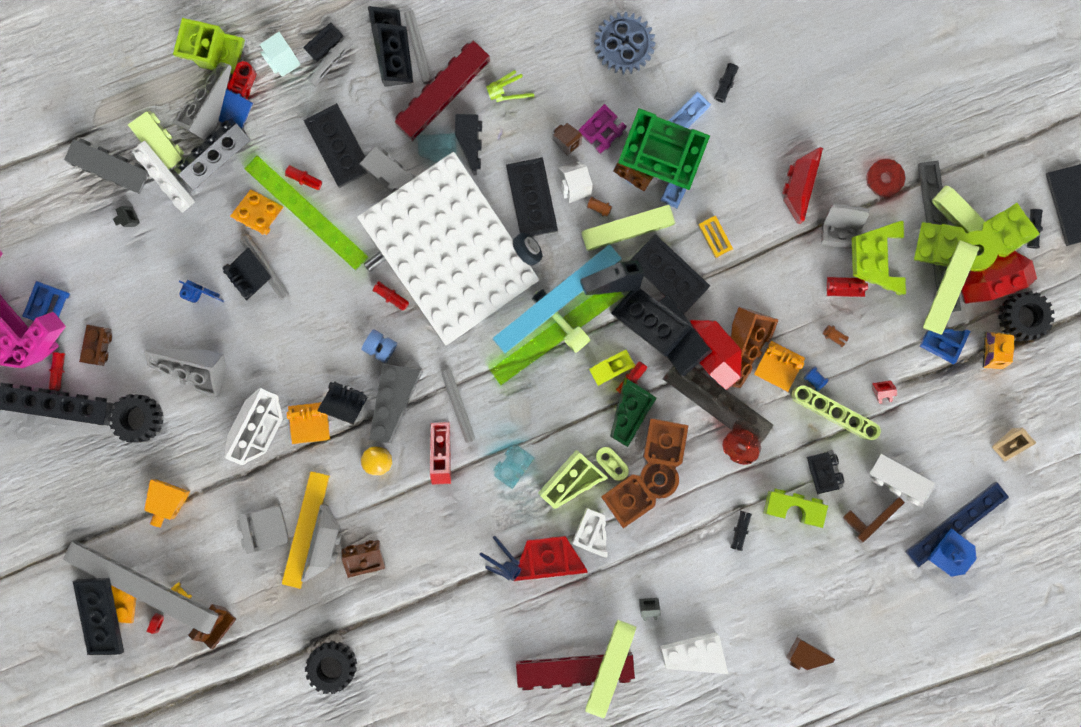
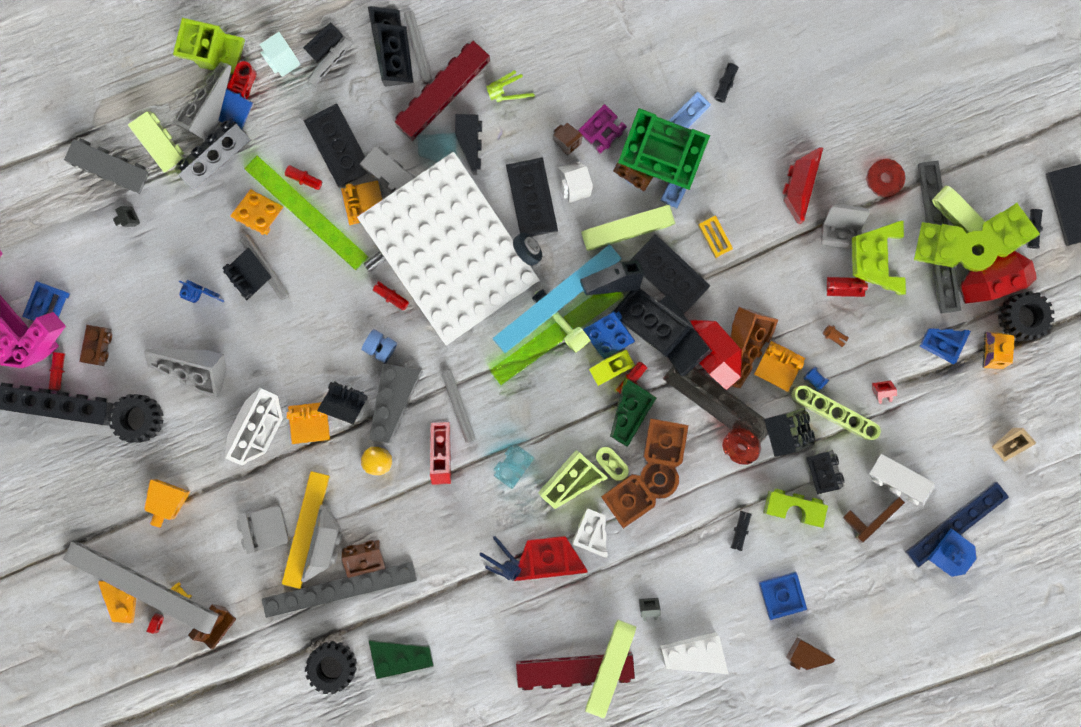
black tile [72,578,124,655] -> none
white plate [132,141,195,213] -> none
dark orange pin [587,197,612,217] -> none
sand blue gear [594,12,656,75] -> none
yellowish green beam [923,240,979,335] -> none
none -> dark grey plate [262,561,417,618]
none -> light orange hinge [341,180,383,225]
none -> dark green wing [369,640,434,679]
none -> blue hinge [582,311,635,359]
none -> blue tile [759,572,807,620]
none -> black slope [764,408,815,457]

